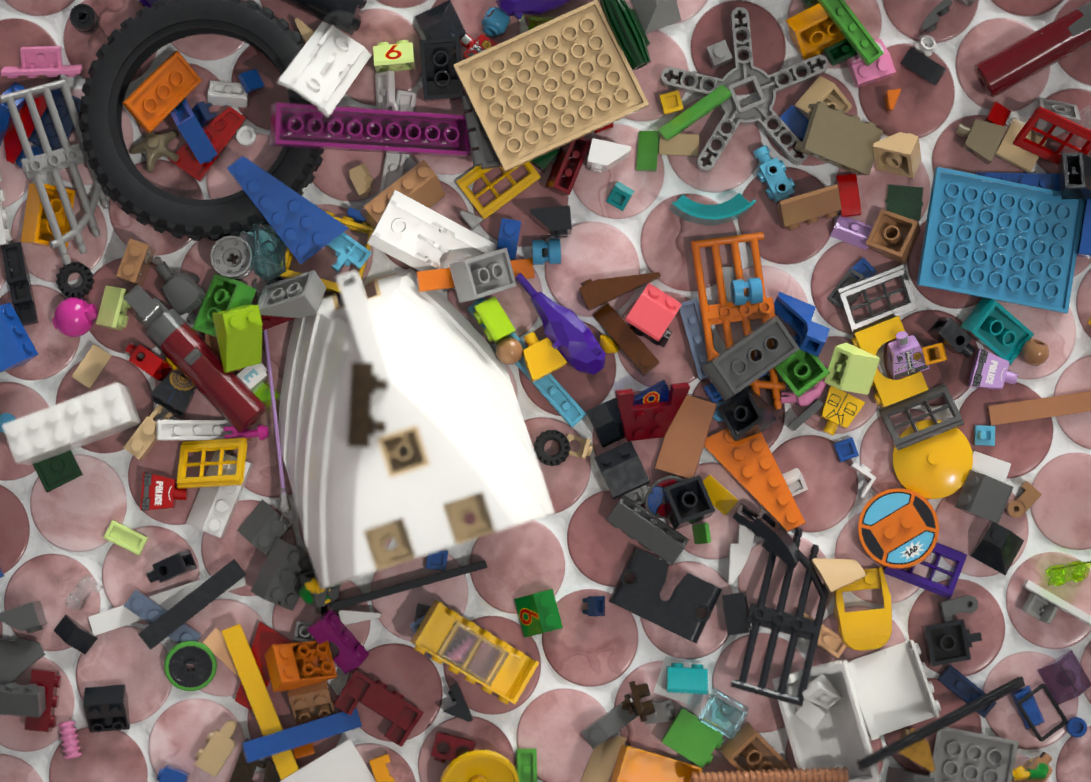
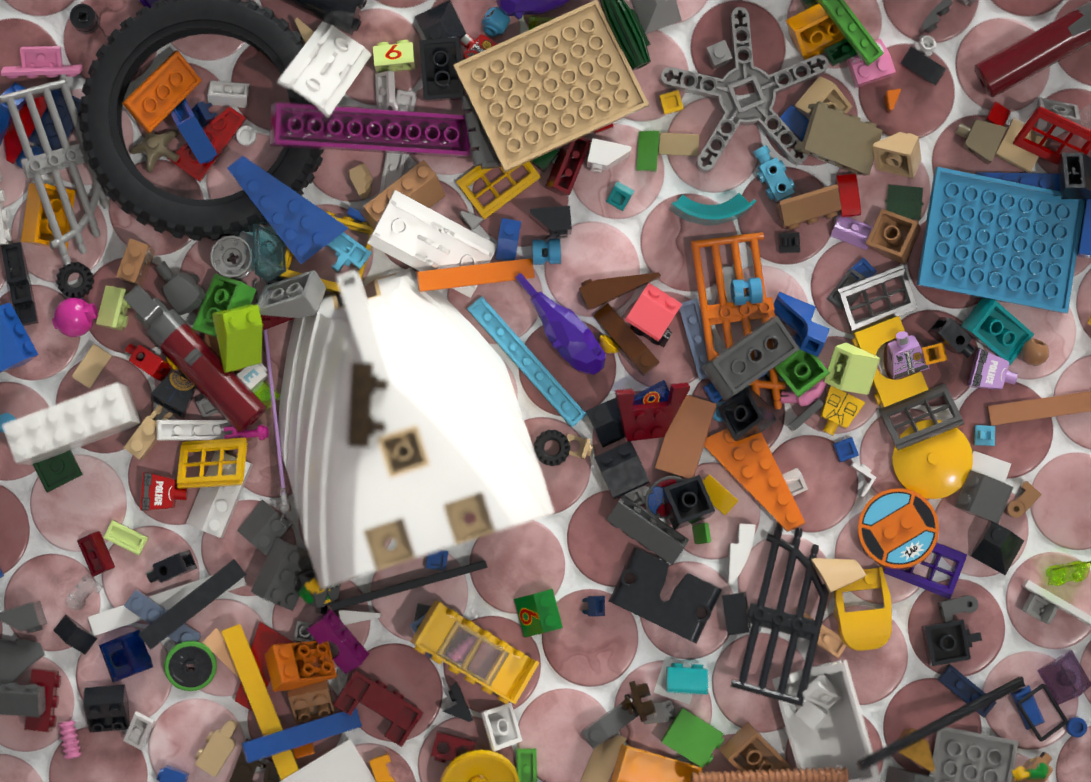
blue tile [238,69,265,94] -> none
light grey slope [449,248,517,303] -> none
lime slope [473,296,516,344] -> none
medium nougat piece [496,337,523,365] -> none
yellow torso [522,332,567,383] -> none
bright green slope [659,85,732,142] -> none
clear light blue slope [697,688,749,739] -> none
black slope [732,503,801,568] -> none
white panel [847,640,941,740] -> none
none -> dark red slope [77,531,115,577]
none -> clear blue slope [99,629,153,683]
none -> white slope [123,711,156,750]
none -> light grey slope [195,393,219,418]
none -> white slope [481,702,522,751]
none -> black tile [779,232,800,254]

